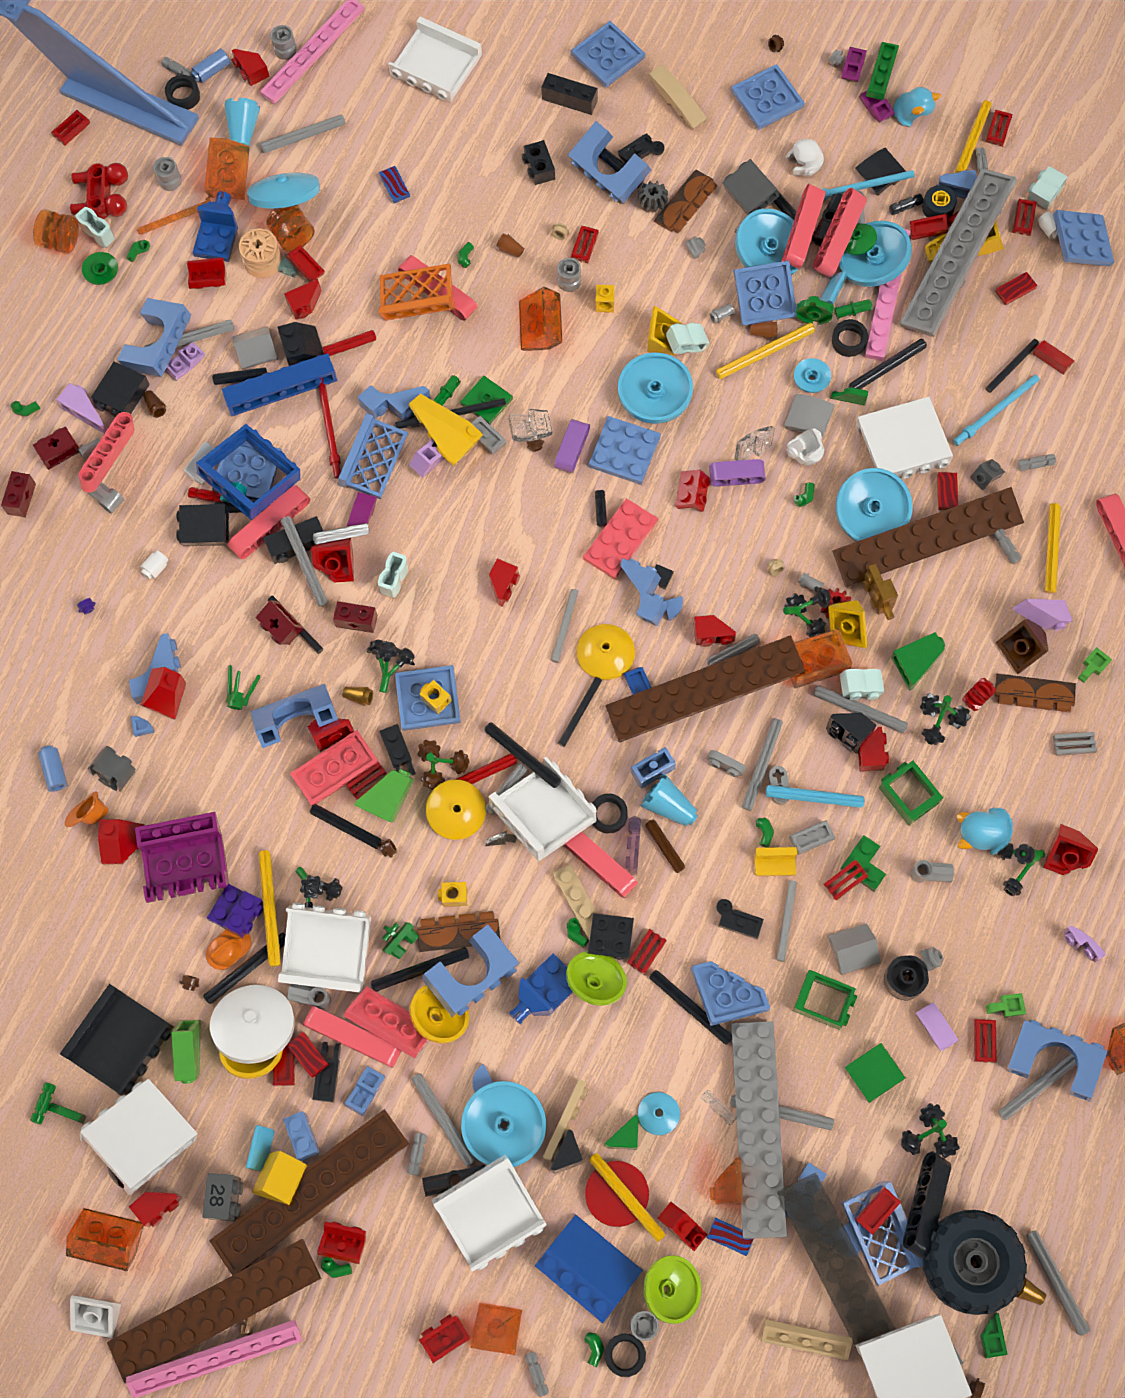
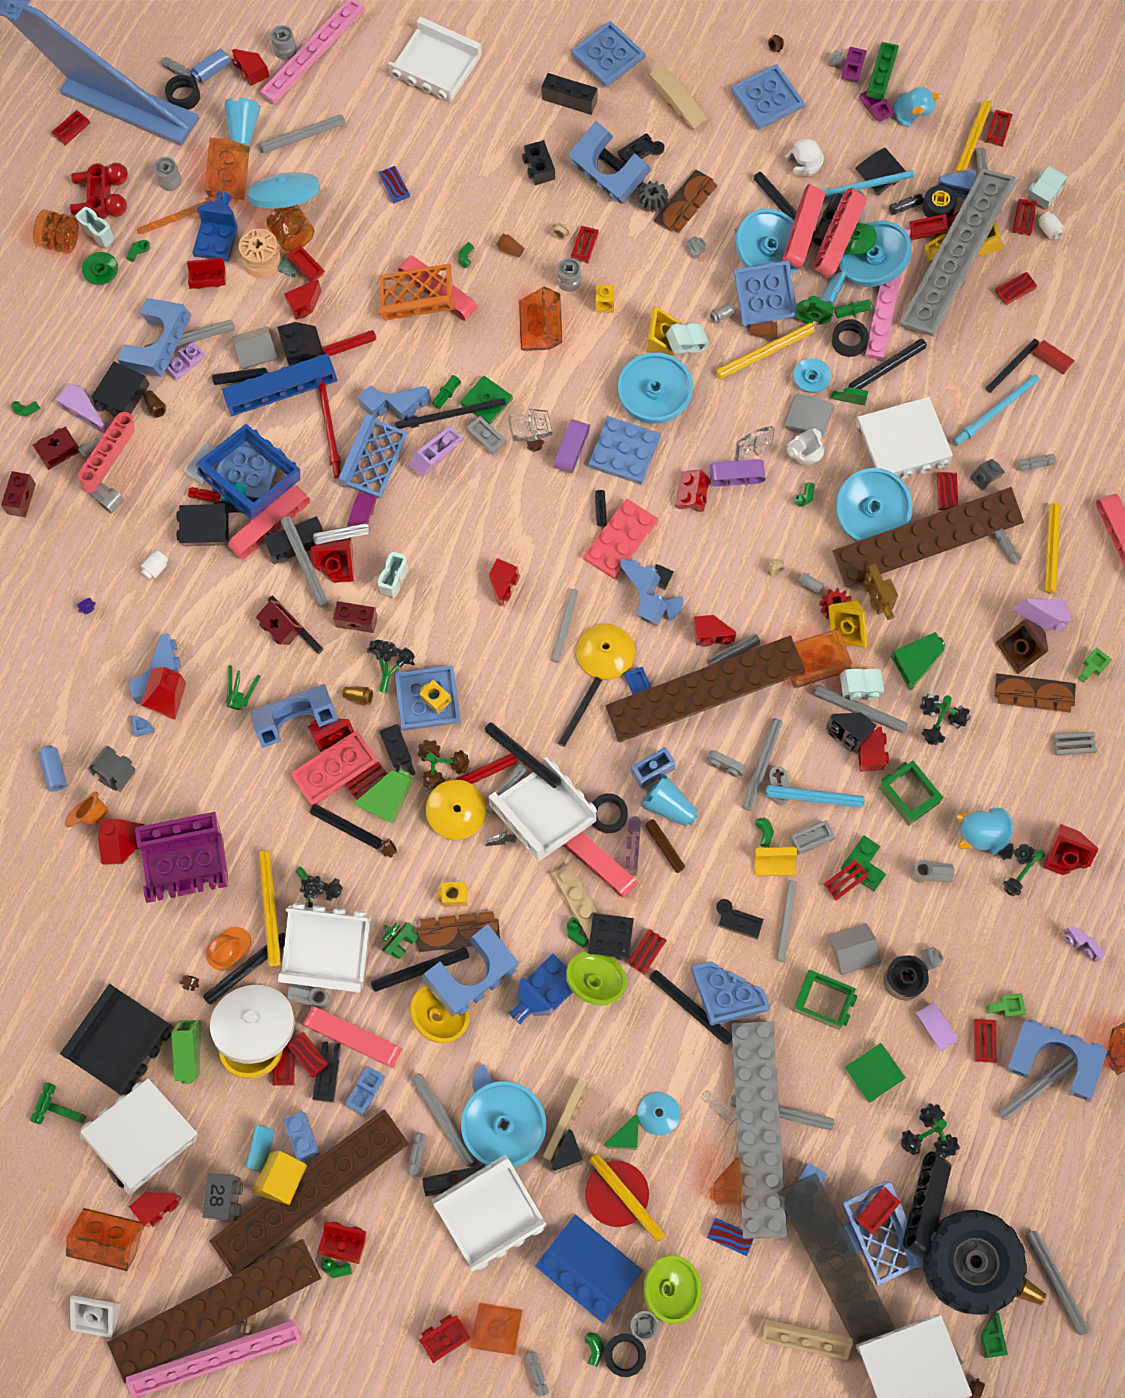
dark purple plate [207,883,264,939] -> none
coral plate [344,986,429,1058] -> none
yellow wedge [409,393,483,466] -> none
red slope [657,1202,708,1251] -> none
dark grey brick [722,159,780,215] -> none
black plant [783,586,831,640] -> none
red gear [962,678,996,711] -> none
medium blue plate [1053,210,1114,266] -> none

